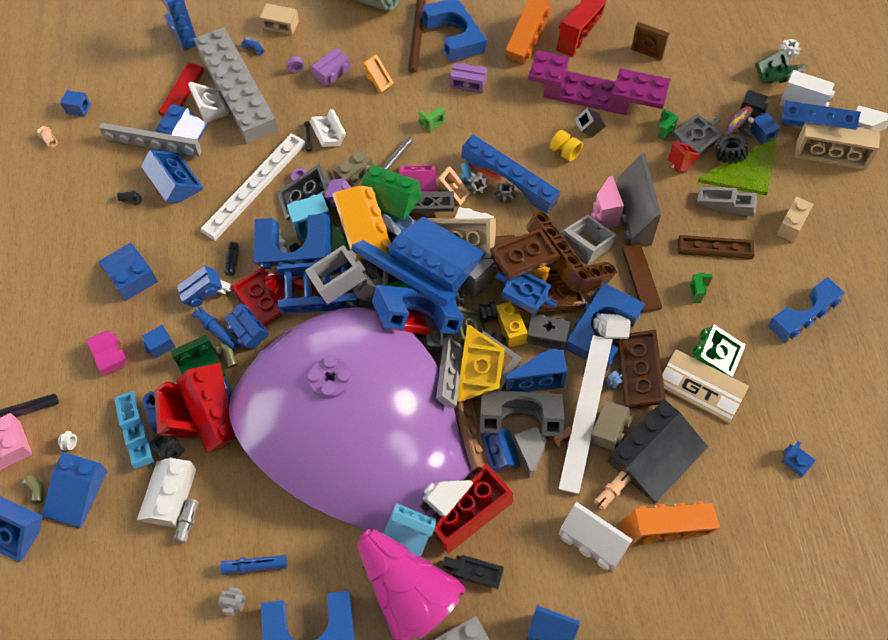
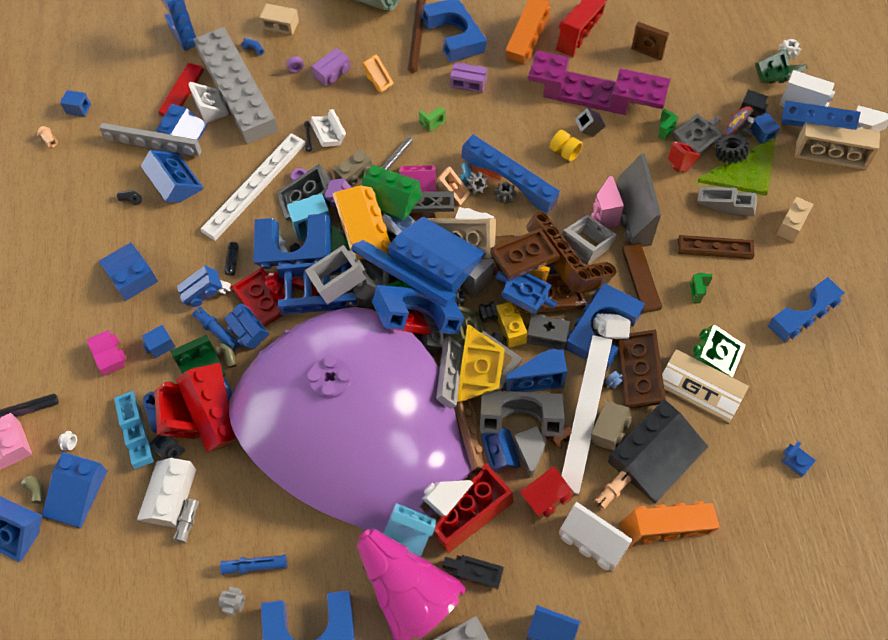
none -> red slope [520,466,574,518]

